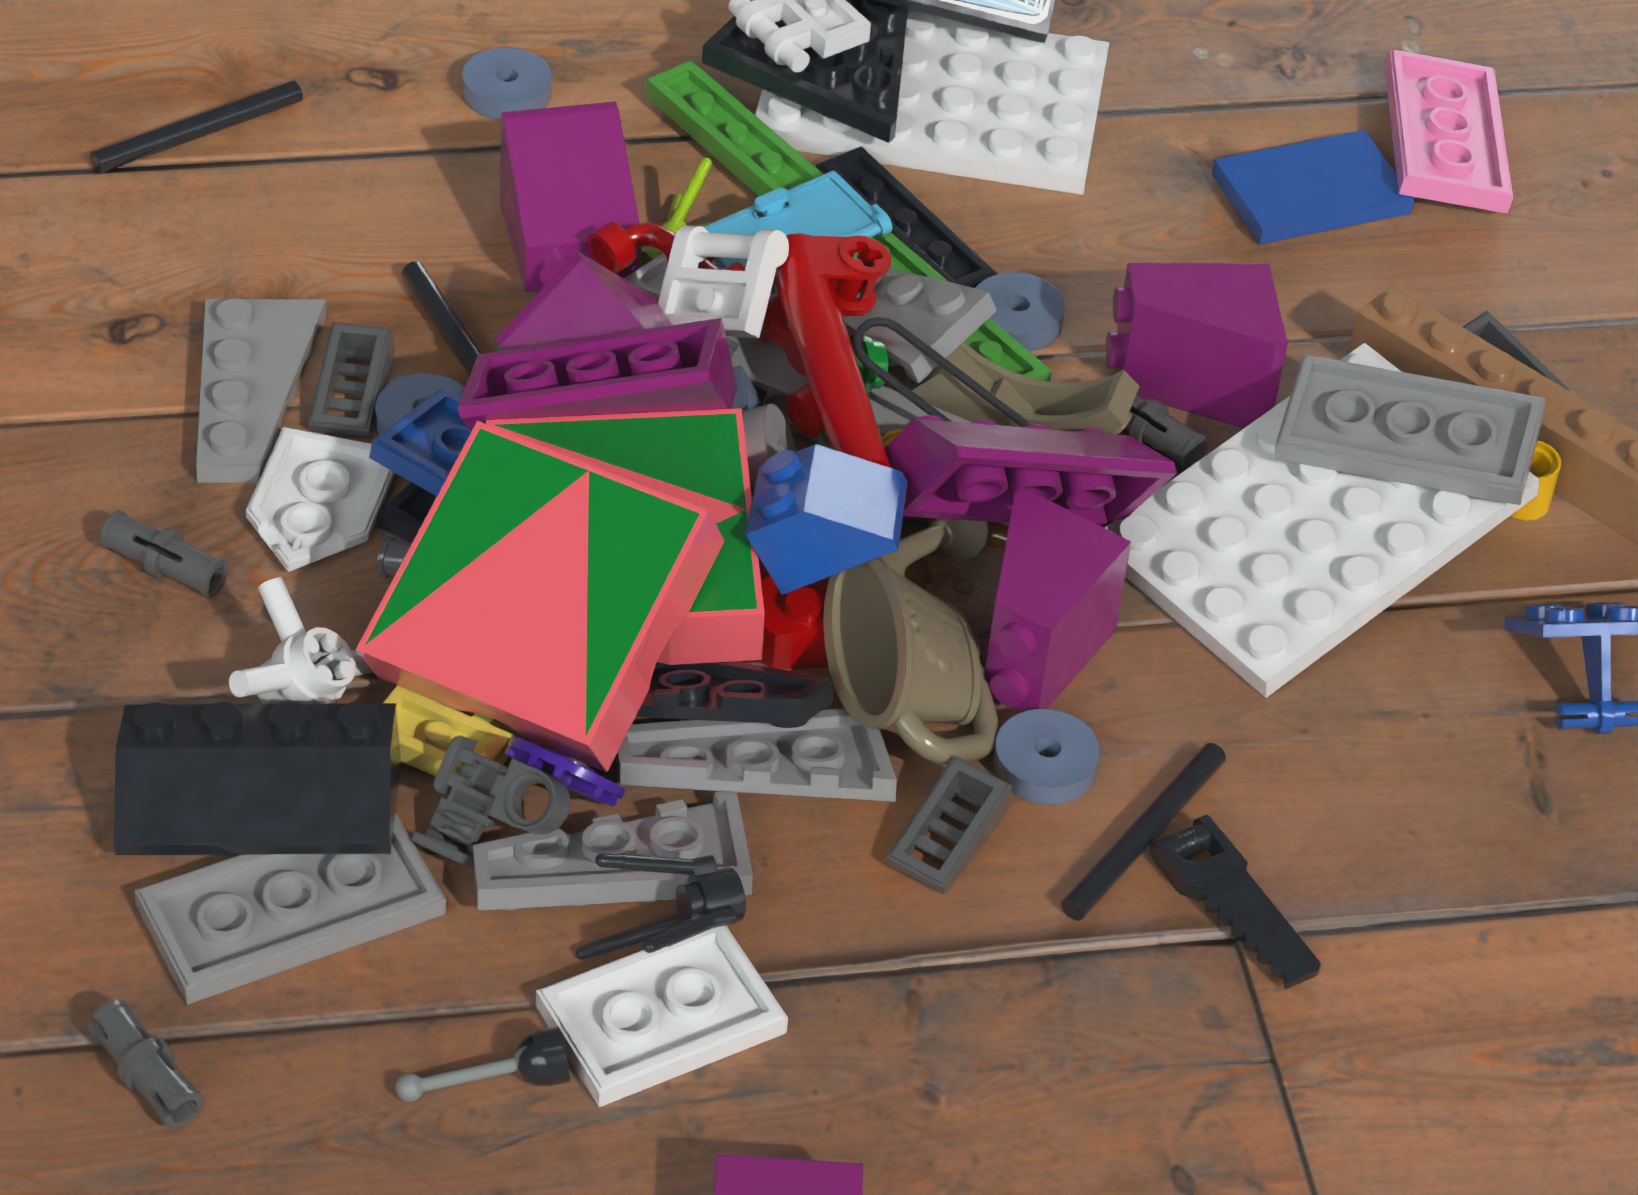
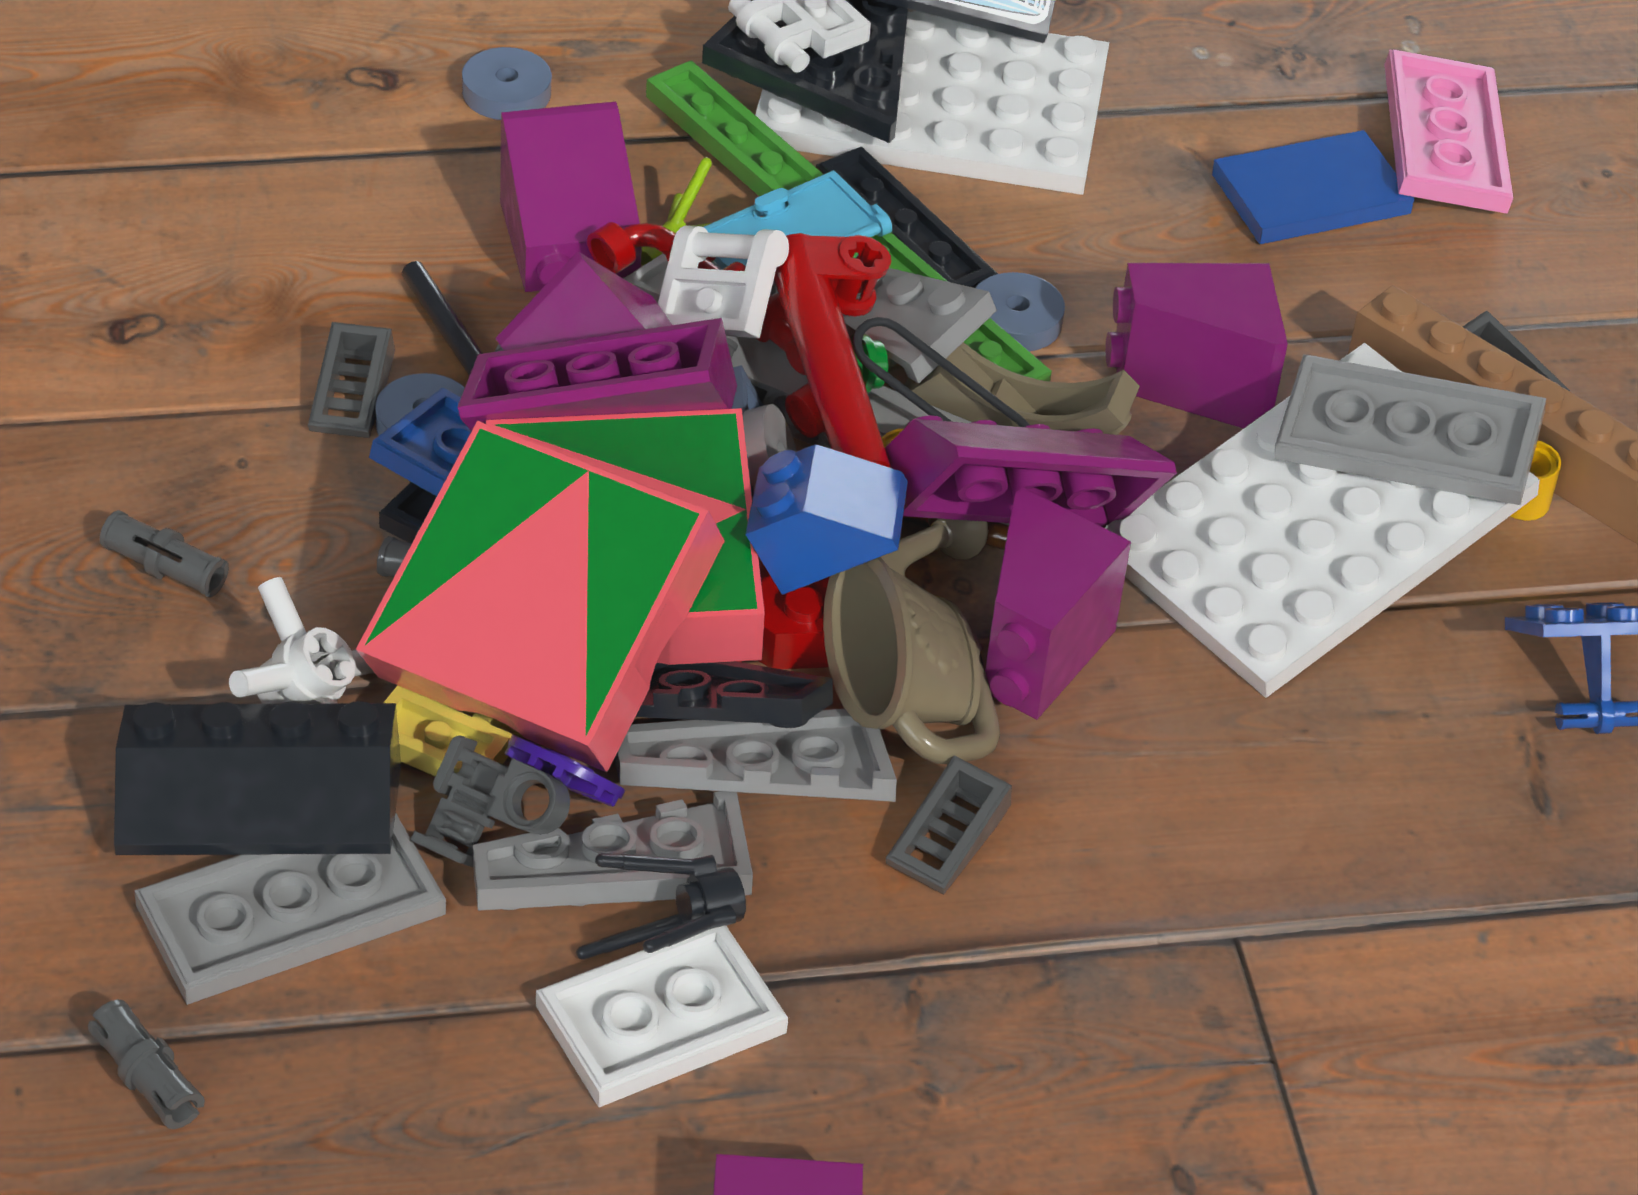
black bar [90,80,303,174] -> none
light grey wing [196,298,327,483] -> none
white tile [246,427,395,572] -> none
hinge [395,1026,570,1102] -> none
sand blue piece [993,709,1100,804] -> none
black bar [1061,743,1226,921] -> none
dark grey pin [1124,394,1208,470] -> none
black piece [1150,815,1321,989] -> none

